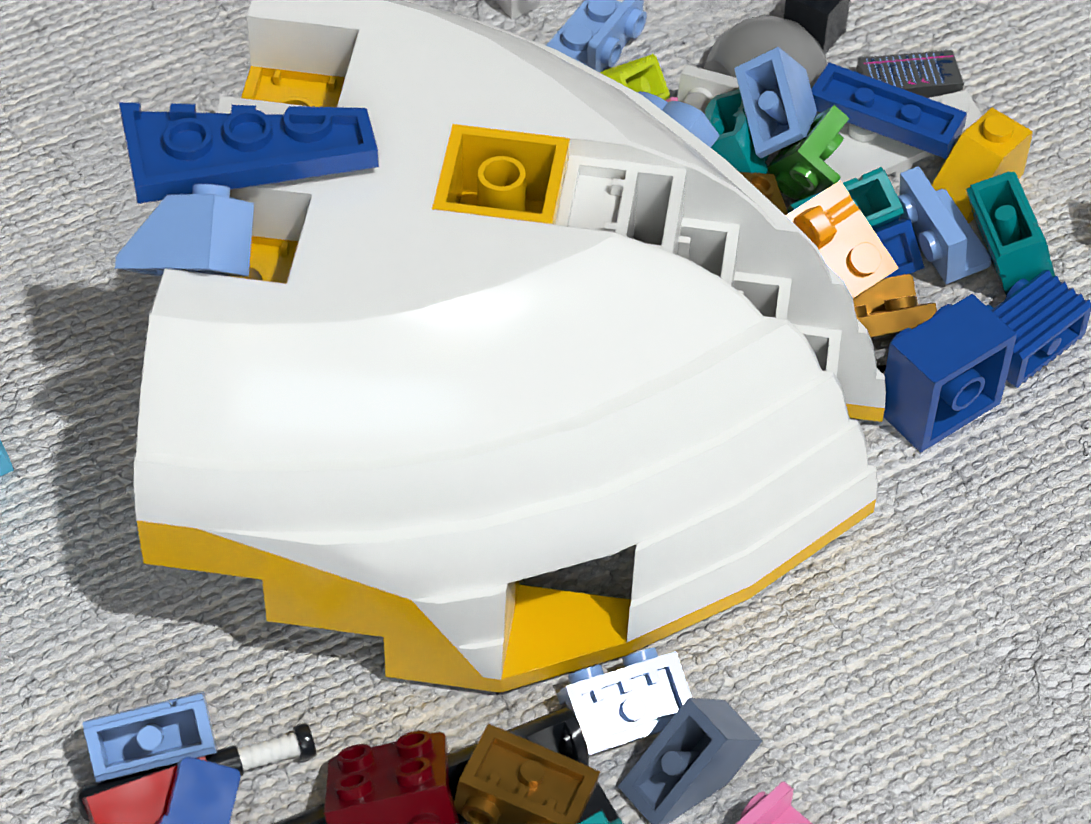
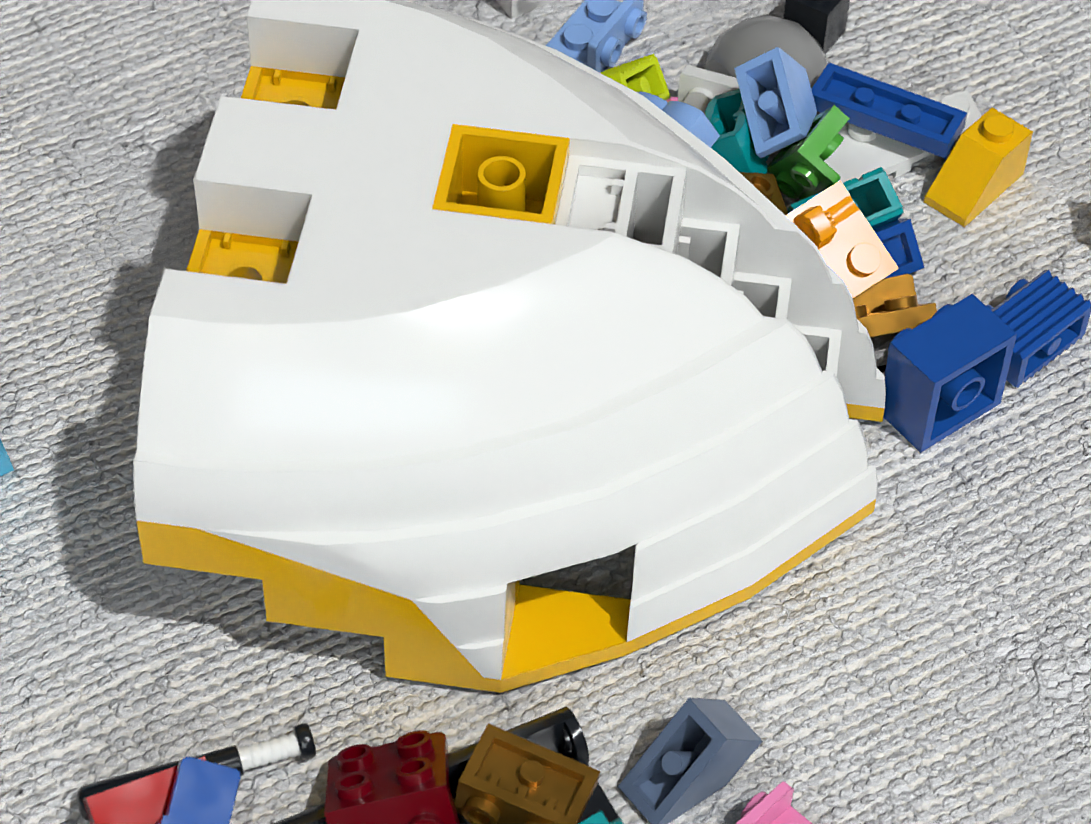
light blue brick [82,691,218,782] -> none
light blue slope [115,184,254,276] -> none
blue wing [119,102,379,204] -> none
bracket [556,647,692,756] -> none
dark grey tile [856,50,964,98] -> none
light blue bracket [898,166,991,284] -> none
teal brick [966,171,1055,295] -> none

